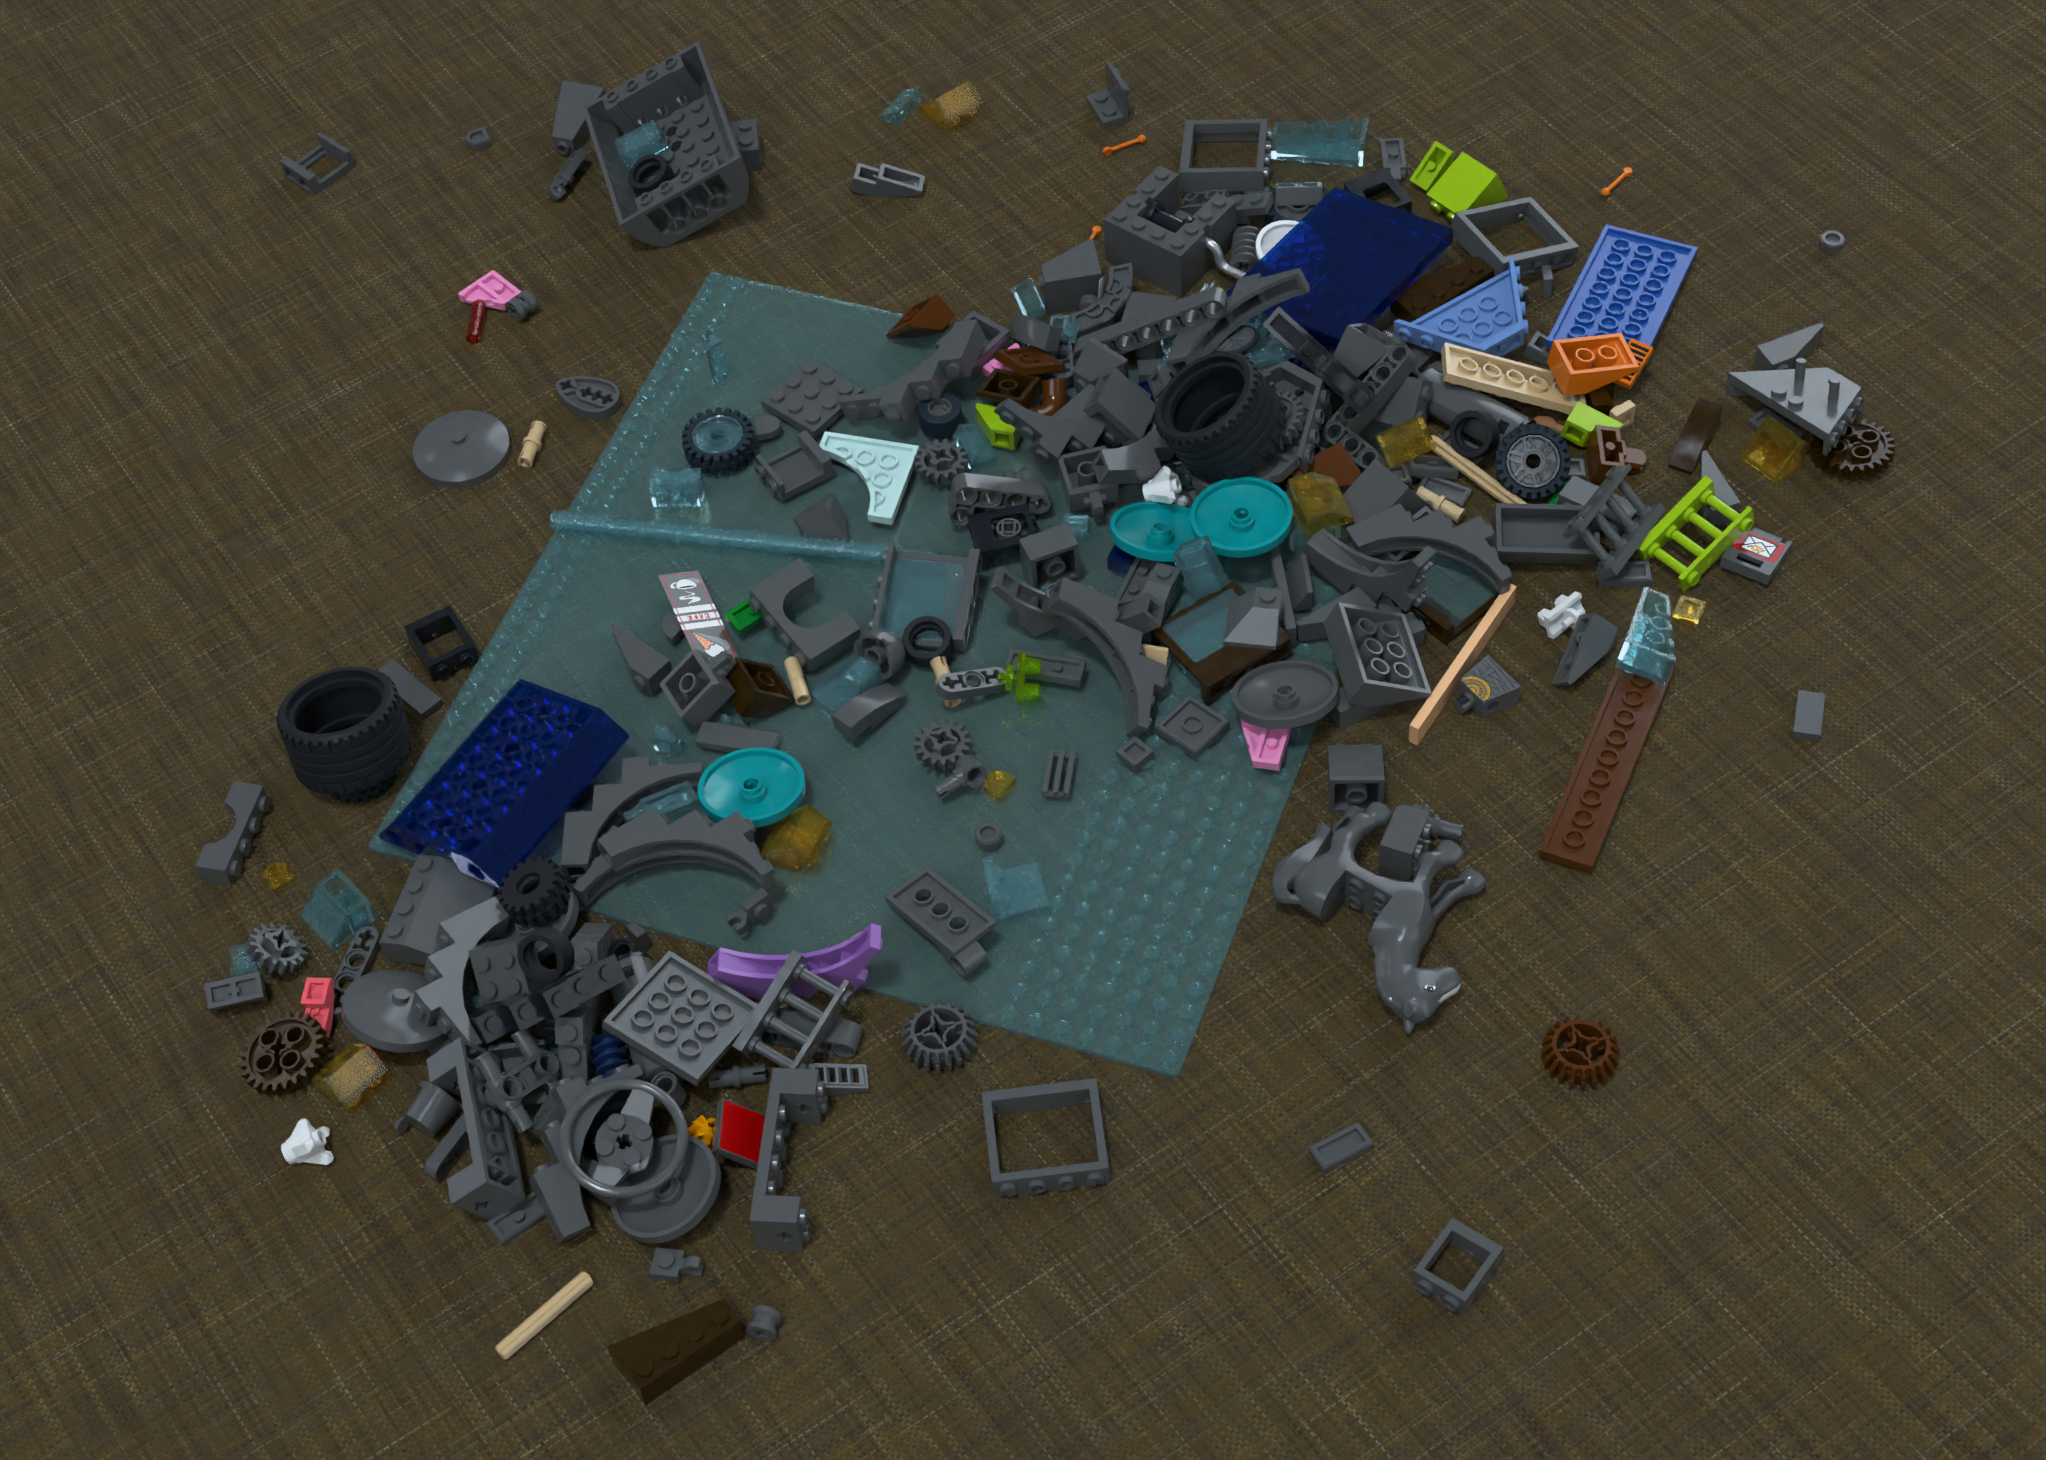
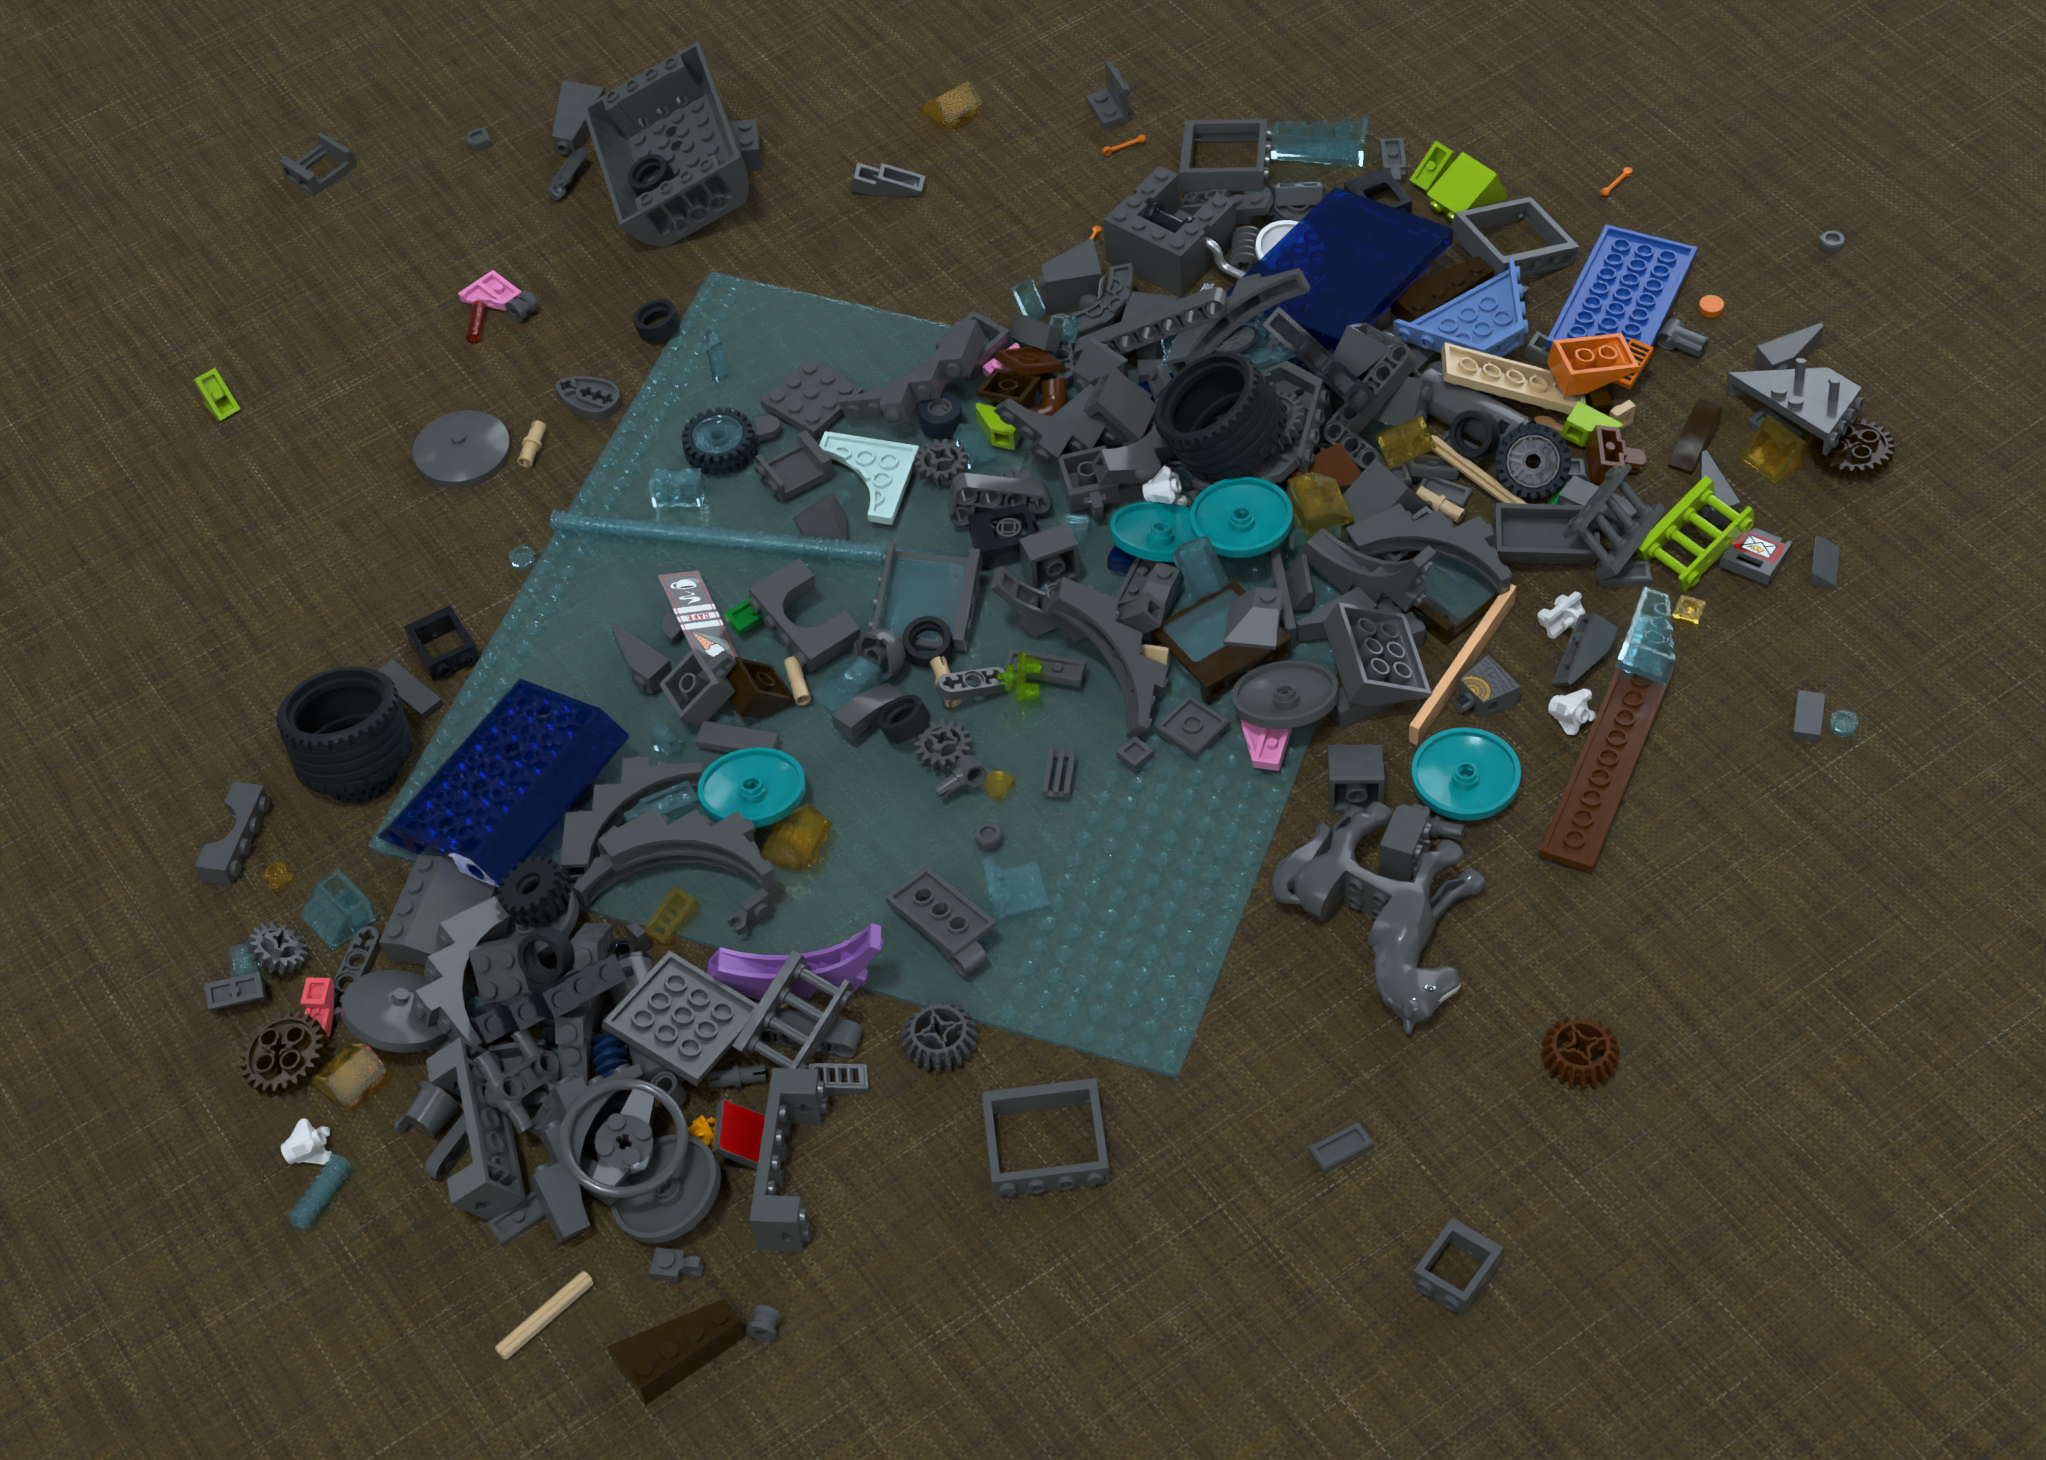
clear light blue brick [614,119,669,170] -> none
clear light blue slope [879,87,922,126] -> none
reddish brown slope [885,294,955,339] -> none
dark grey tile [1541,265,1553,299] -> none
none -> lime slope [193,368,240,421]
none -> clear light blue piece [287,1154,353,1230]
none -> clear light blue tile [509,546,535,570]
none -> black tyre [633,299,681,342]
none -> clear yellow slope [643,886,700,945]
none -> black tyre [877,694,931,743]
none -> teal dish [1411,727,1521,820]
none -> white rock [1548,689,1596,735]
none -> dark grey piece [1656,318,1709,357]
none -> orange tile [1699,295,1724,318]
none -> dark grey slope [1809,535,1840,588]
none -> clear light blue tile [1830,710,1858,737]

